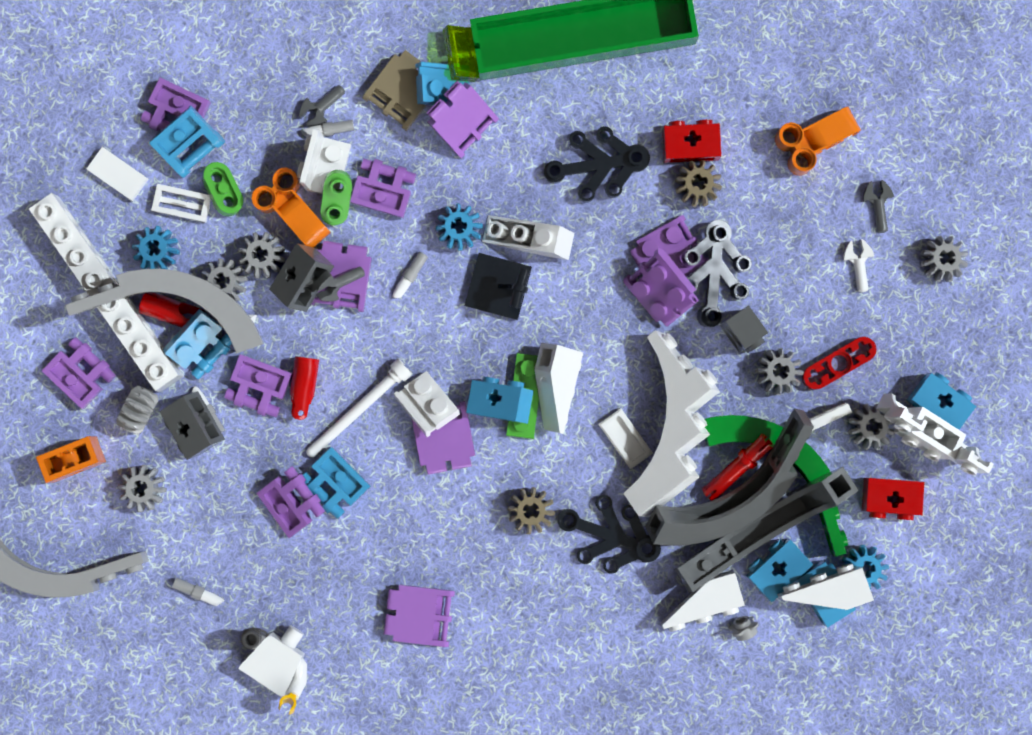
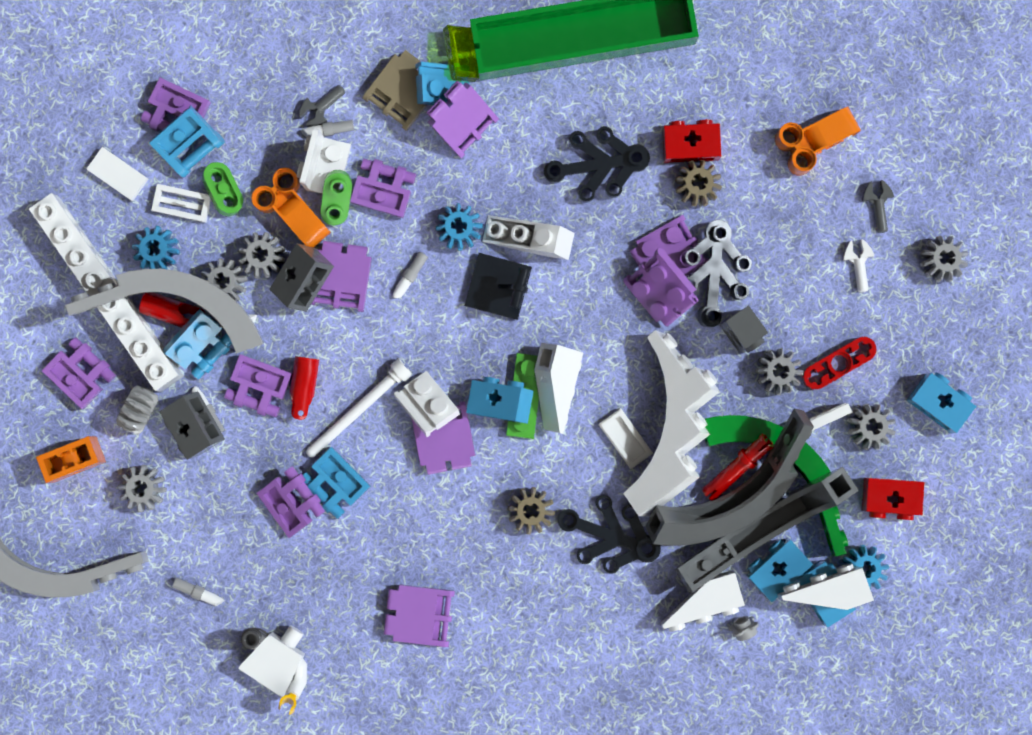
dark grey bar [313,266,365,301] -> none
white bracket [876,393,993,476] -> none

